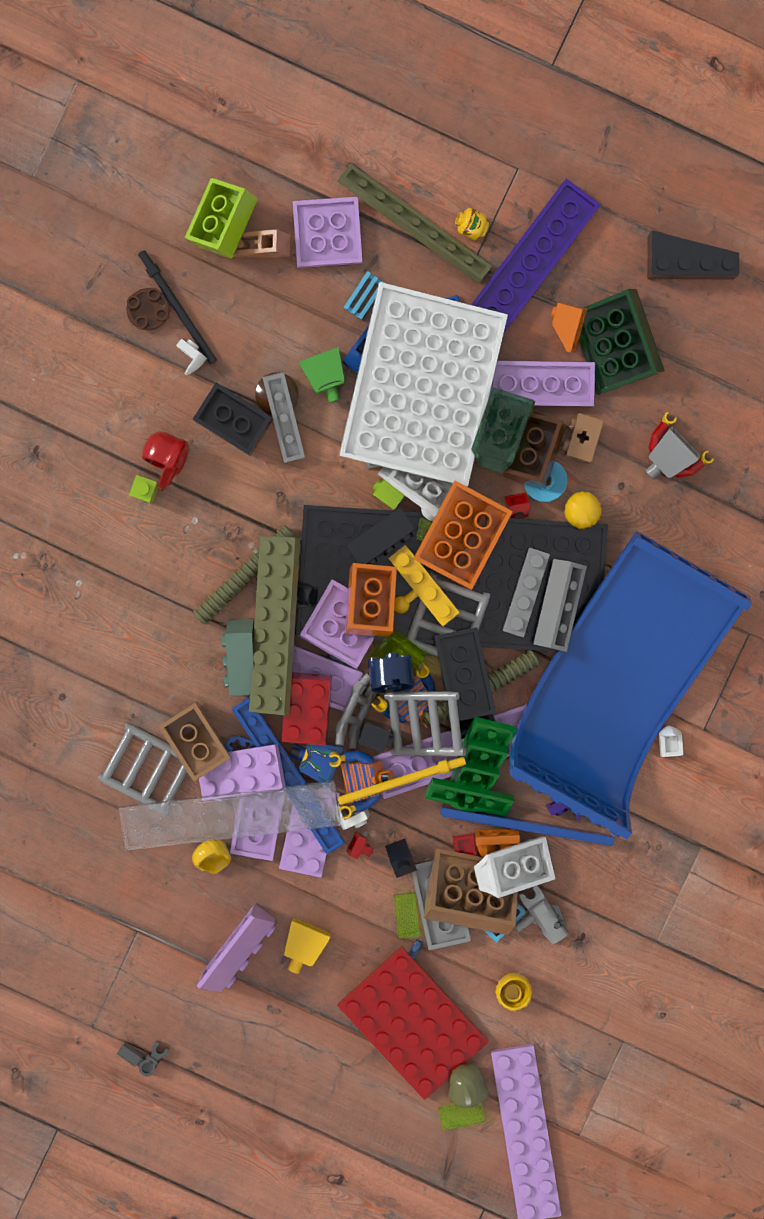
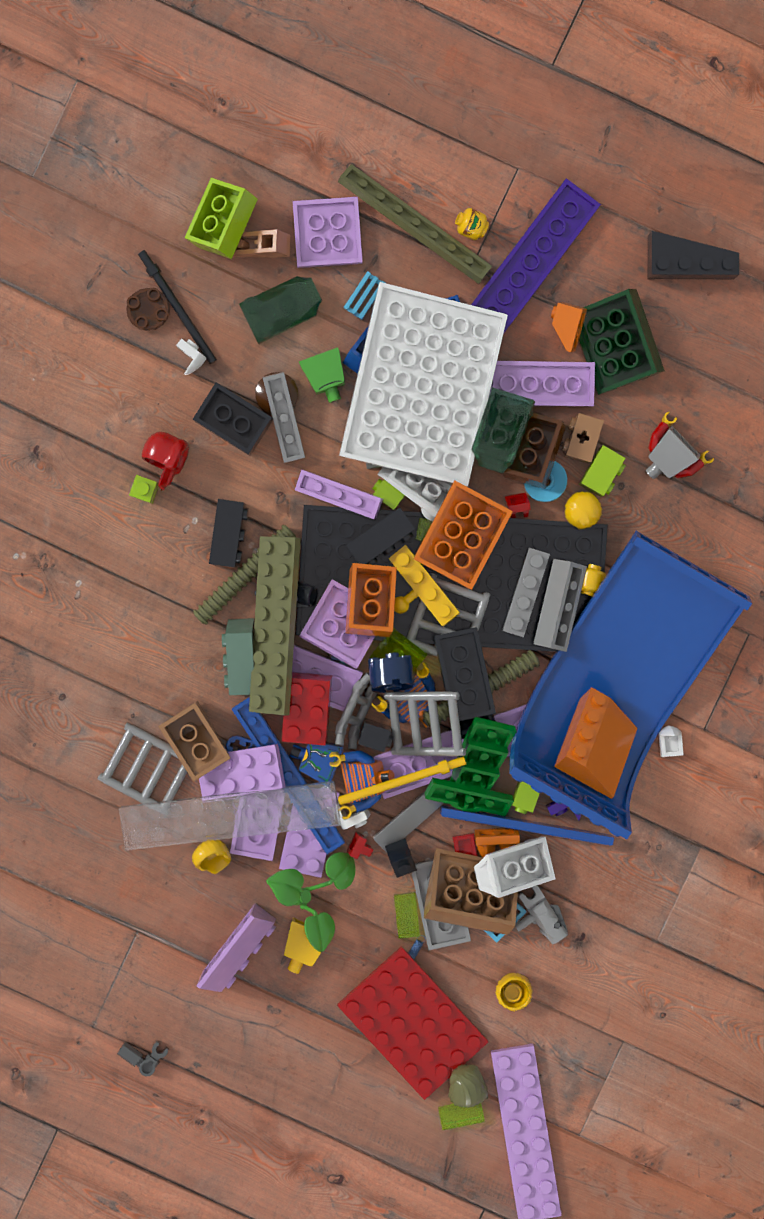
none -> black brick [209,499,249,568]
none -> clear green slope [239,276,322,344]
none -> bright green plant [266,852,356,952]
none -> lavender plate [295,470,383,519]
none -> light grey slope [373,790,444,853]
none -> lime brick [512,781,540,814]
none -> orange slope [554,687,637,799]
none -> lime brick [579,445,626,497]
none -> yellow head [581,564,606,597]

